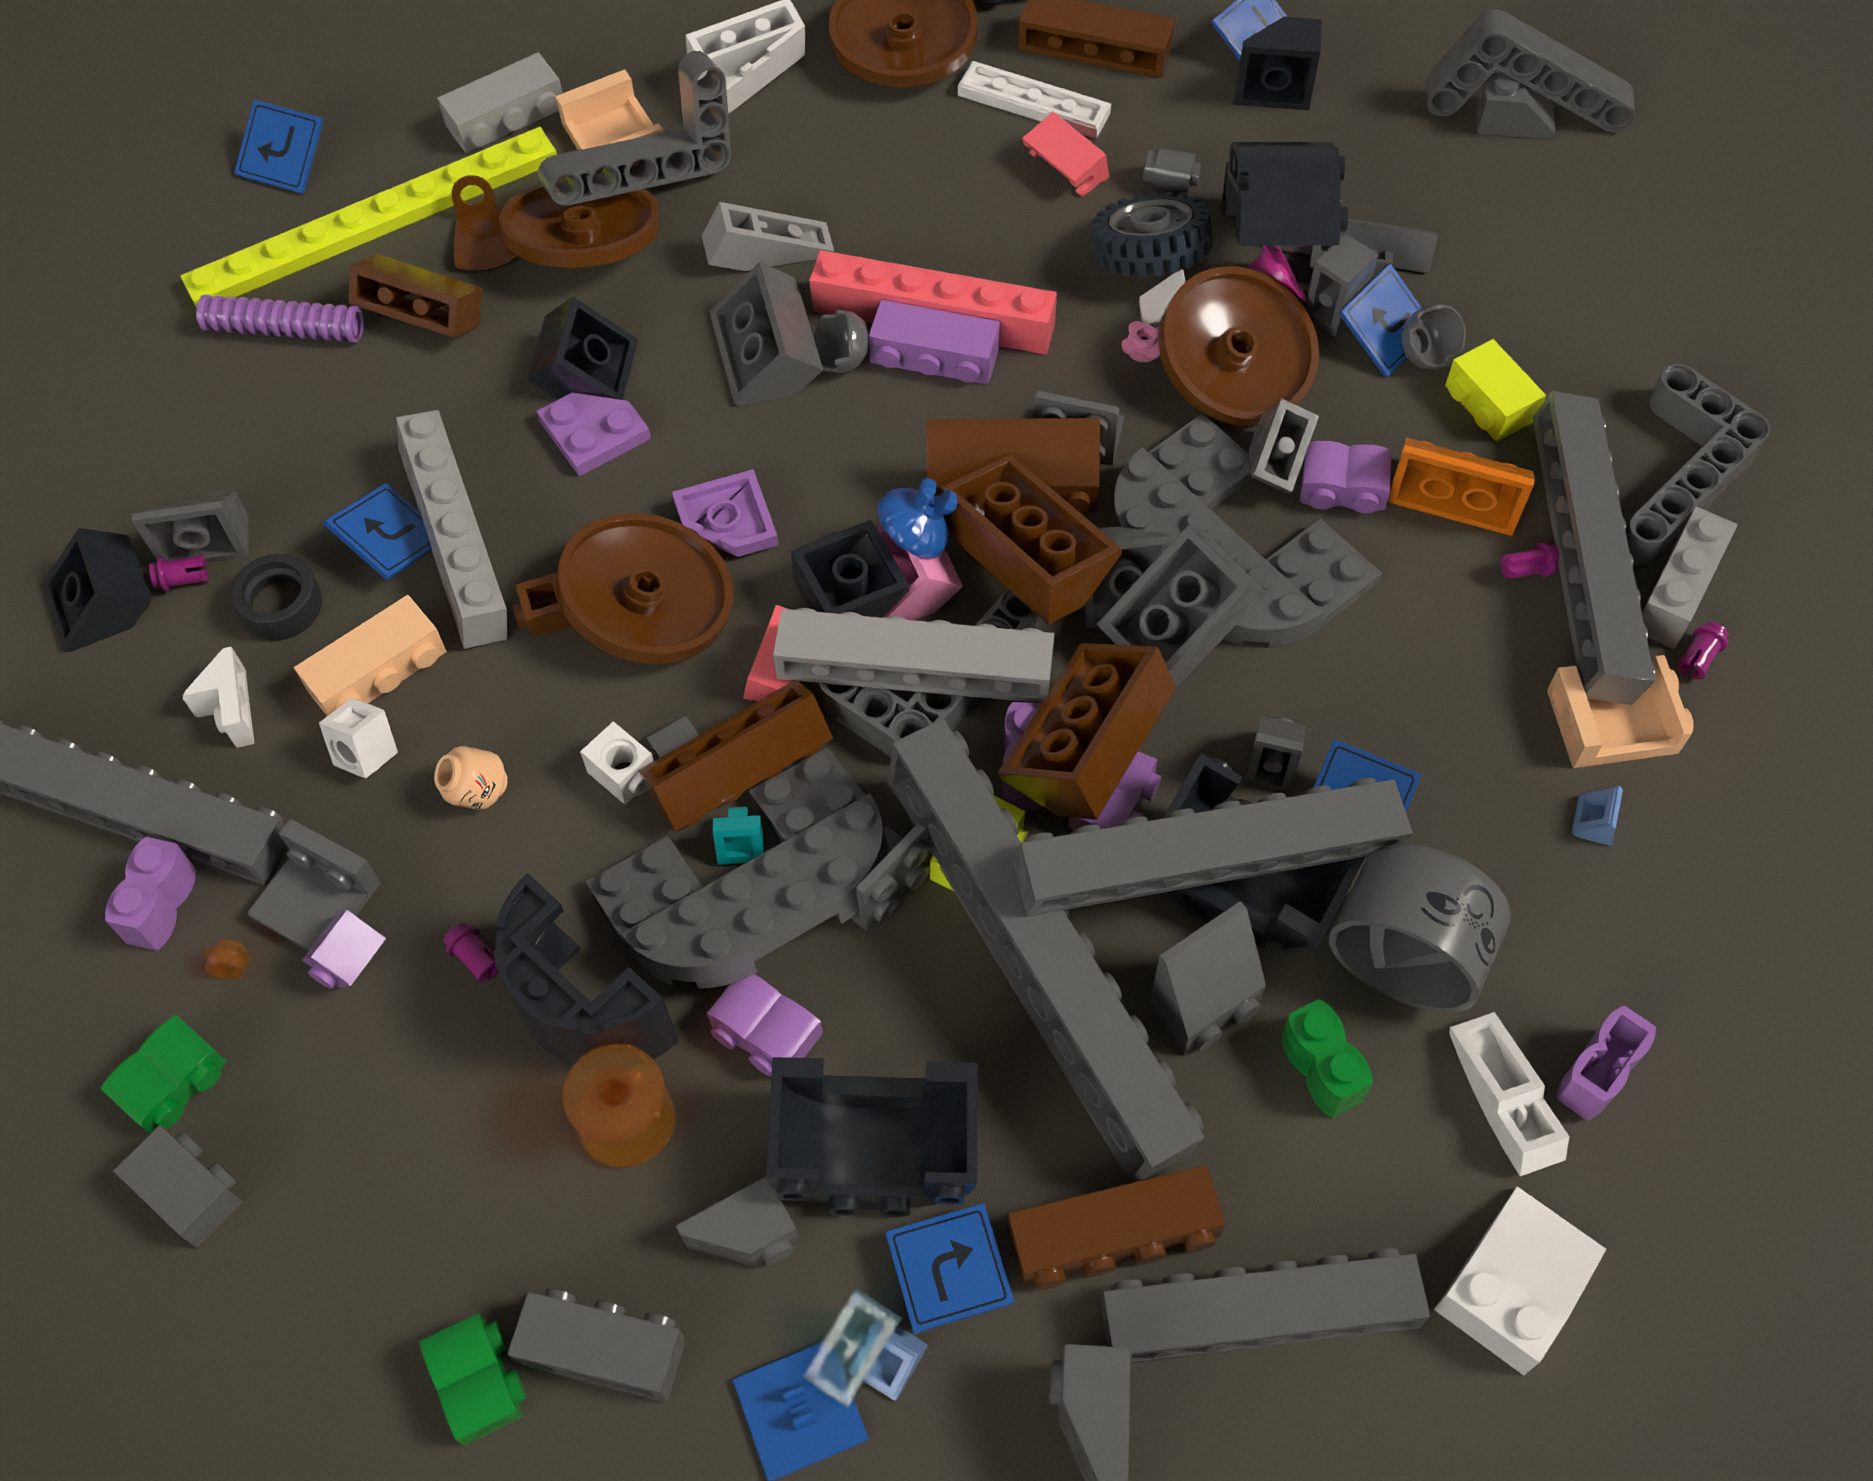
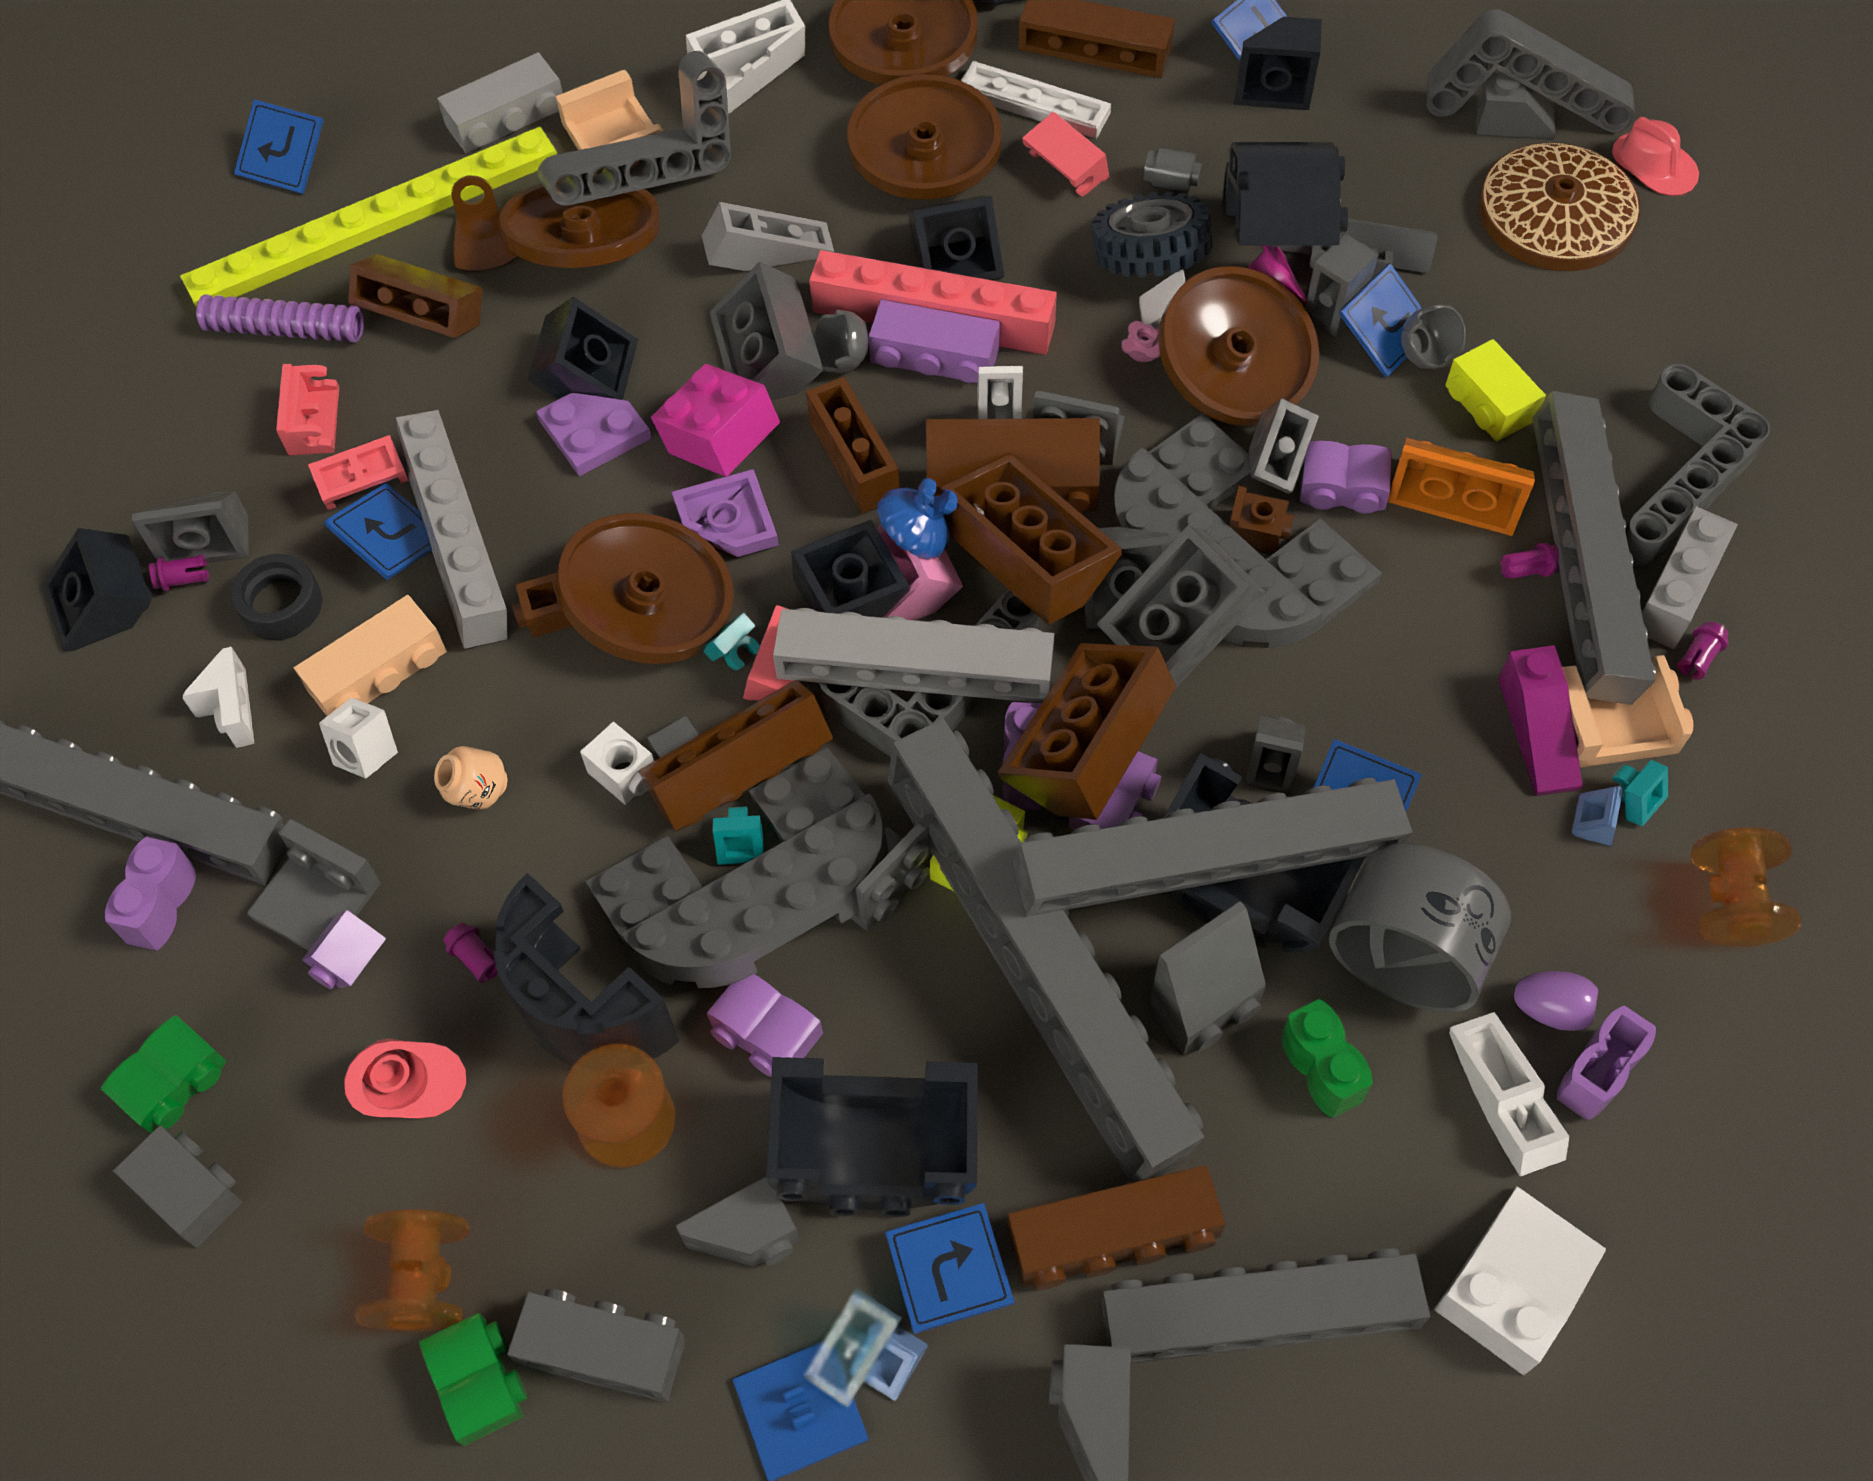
clear orange plate [203,939,252,980] -> none
none -> coral hinge [276,364,339,456]
none -> coral hinge [308,435,409,511]
none -> coral piece [344,1038,466,1118]
none -> clear orange hose [355,1209,470,1332]
none -> dark pink brick [651,363,780,477]
none -> teal tile [703,613,760,671]
none -> reddish brown brick [806,376,899,514]
none -> reddish brown dish [847,74,1002,200]
none -> black slope [907,195,1005,280]
none -> white slope [977,366,1023,419]
none -> reddish brown brick [1229,486,1294,554]
none -> reddish brown dish [1478,142,1640,271]
none -> magenta slope [1498,645,1582,796]
none -> medium lavender animal [1514,971,1599,1031]
none -> coral piece [1612,117,1699,196]
none -> teal tile [1612,760,1668,827]
none -> clear orange hose [1690,827,1802,947]

